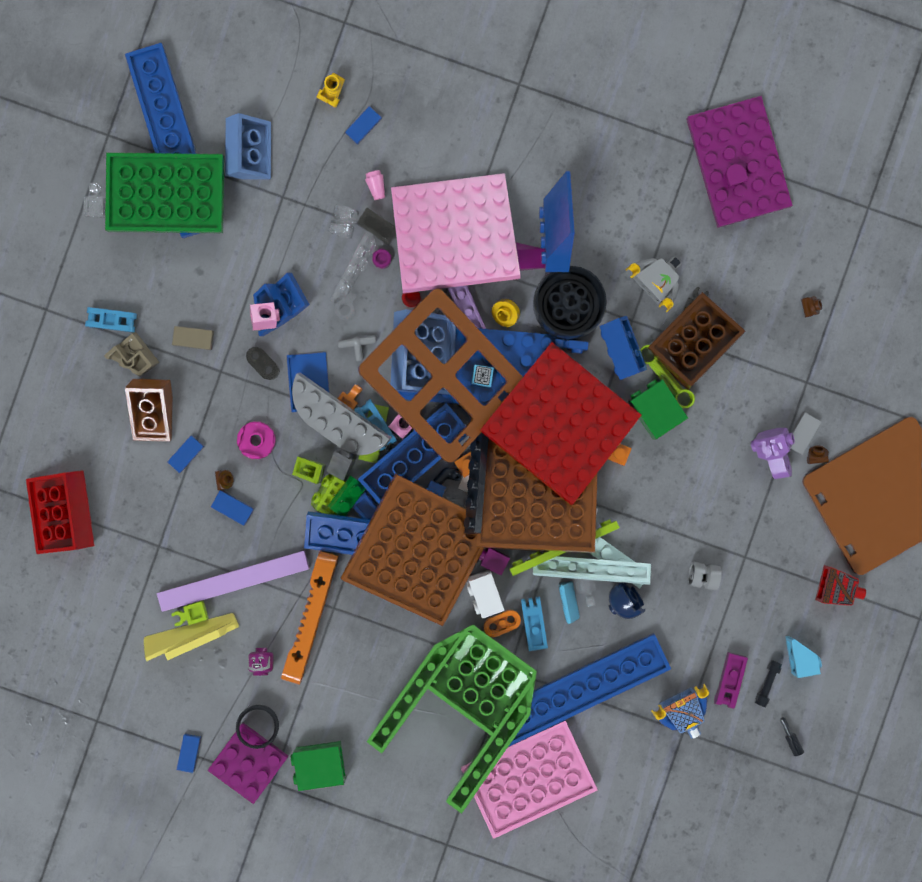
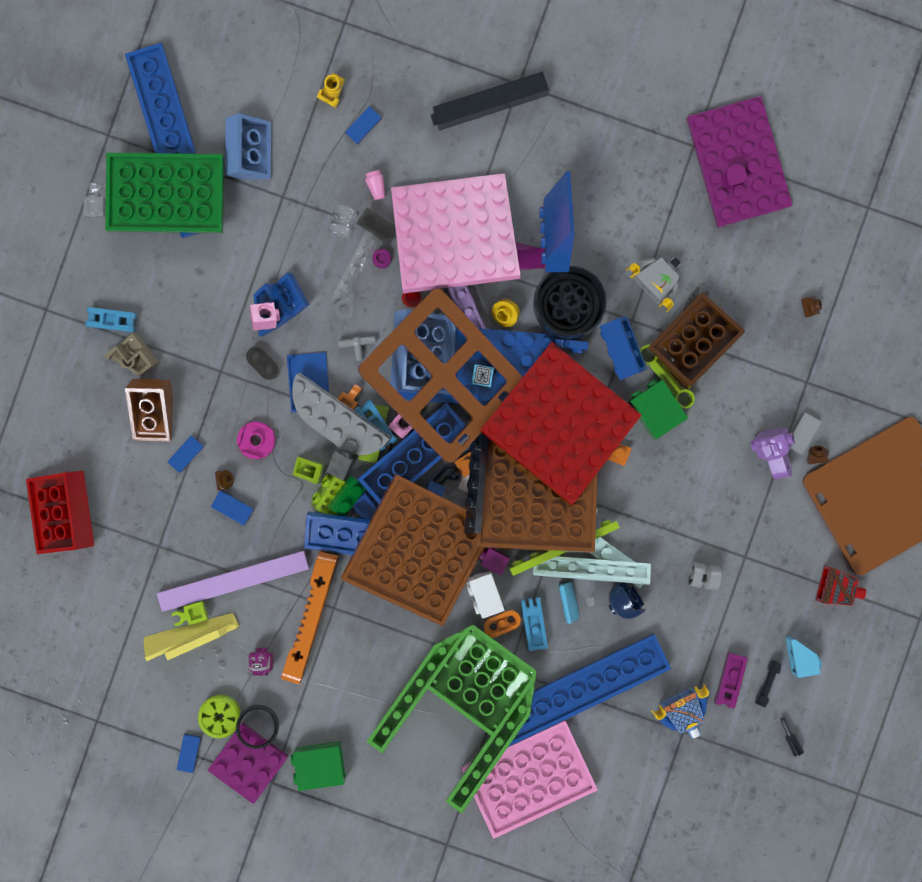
dark tan tile [172,326,214,350] -> none
none -> lime wheel [198,694,241,738]
none -> black brick [430,71,549,131]

